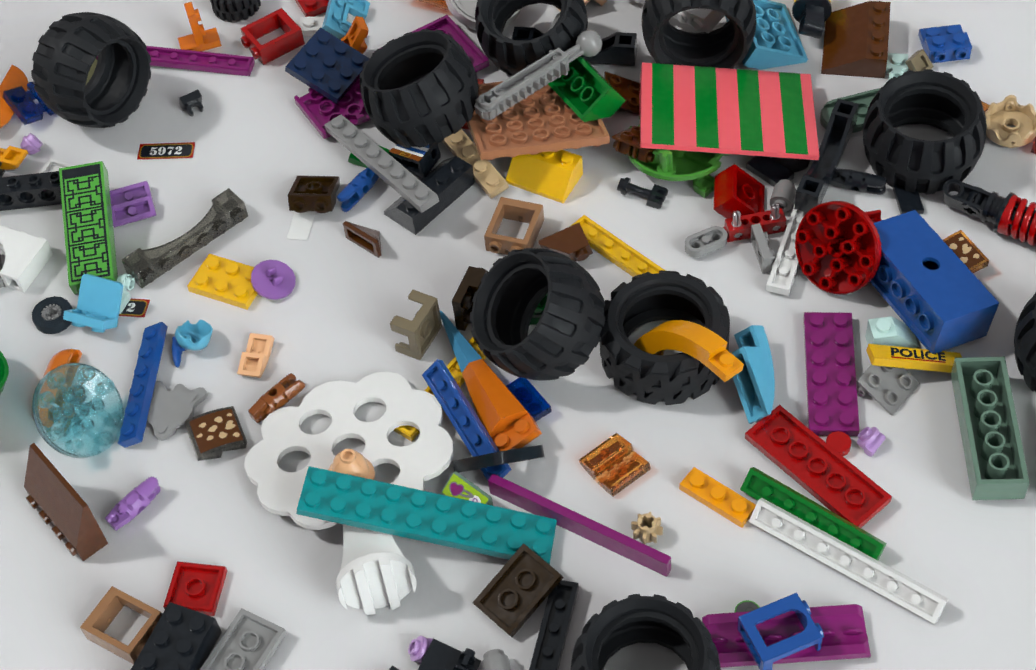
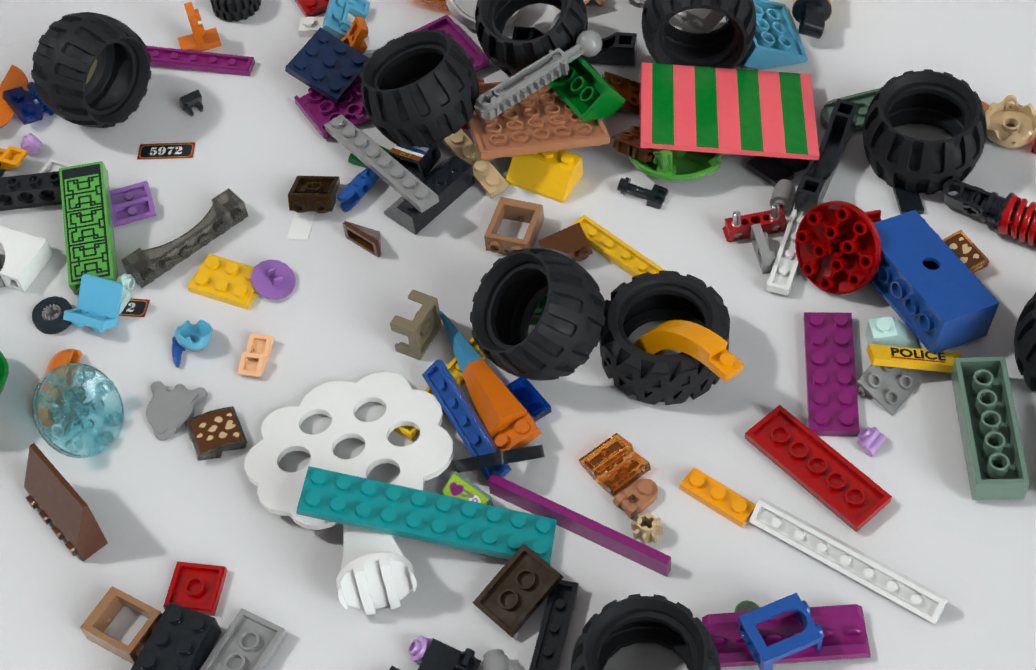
medium lavender hinge [105,476,161,531] -> none
blue plate [118,322,168,448] -> none
red window [240,8,305,65] -> none
dark orange hinge [248,373,305,423] -> none
light nougat hat [328,449,375,480] -> none
dark brown plate [452,266,488,331] -> none
light grey plate [685,226,727,257] -> none
bright green tile [693,175,715,198] -> none
red slope [713,164,765,219] -> none
medium azure slope [732,325,775,424] -> none
green plate [740,467,887,560] -> none
reddish brown slope [821,1,891,78] -> none
red tile [826,431,851,456] -> none
black hinge [830,169,887,195] -> none
light aqua plate [886,53,908,80] -> none
dark tan plate [905,49,934,72] -> none
blue plate [918,24,972,63] -> none
none -> nougat plate [613,478,658,519]

